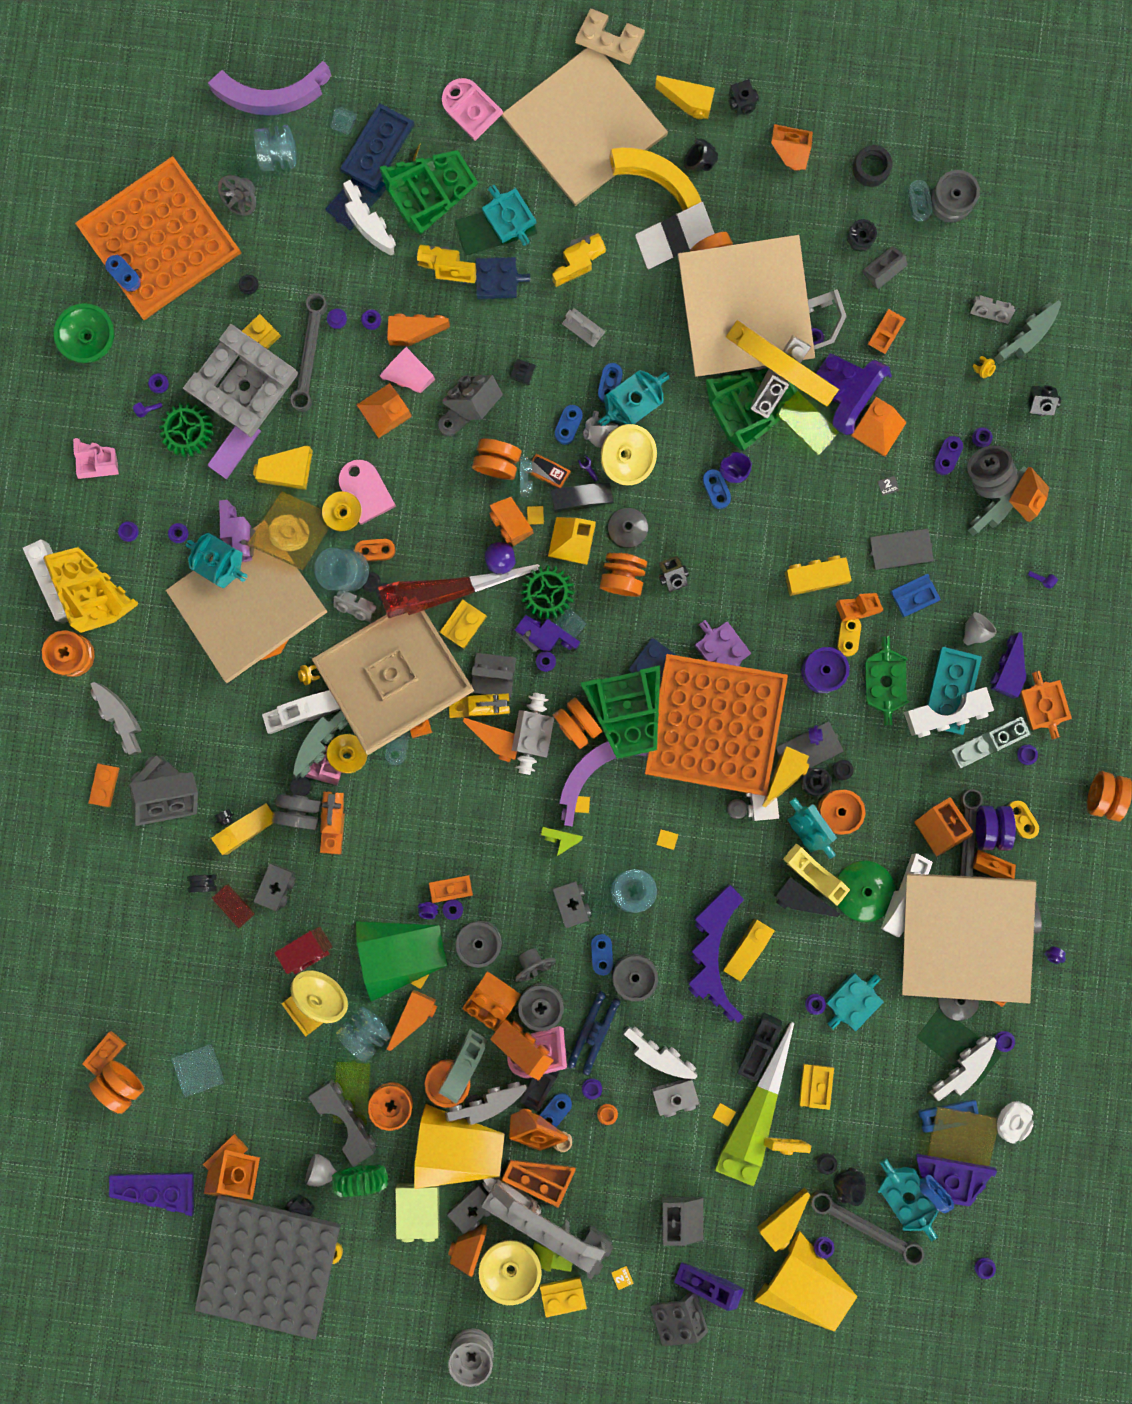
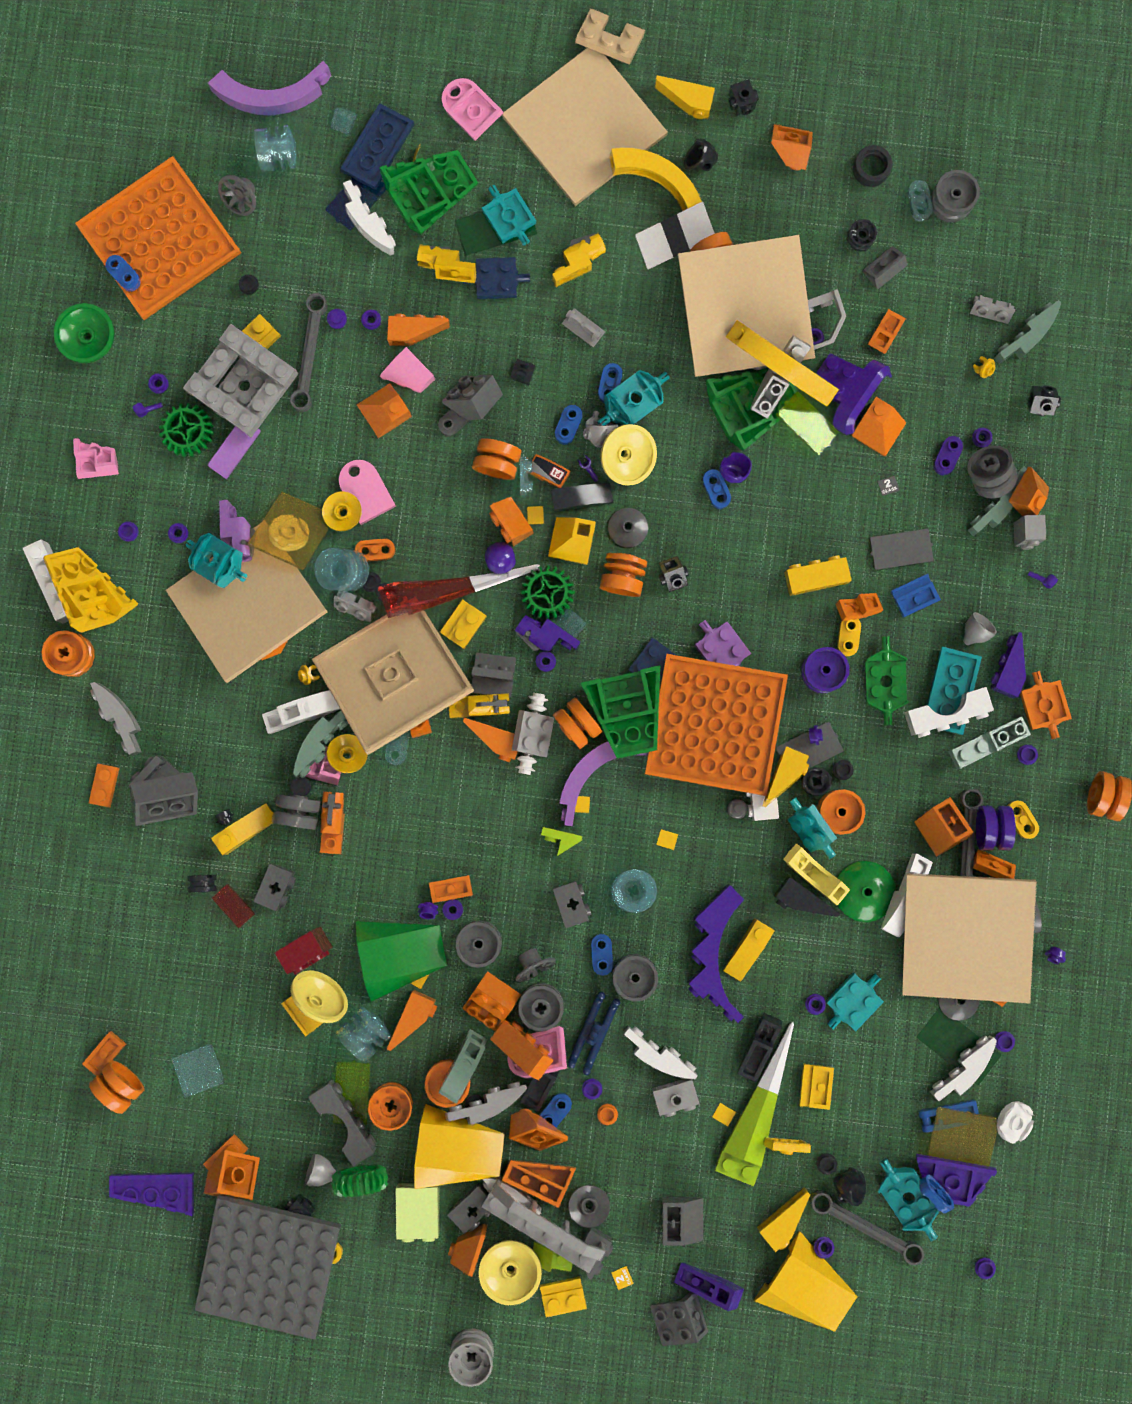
yellow slope [253,446,313,490] -> none
tan plate [554,1132,572,1152] -> none
none -> dark grey dish [569,1185,610,1228]
none -> light grey brick [1013,515,1046,550]

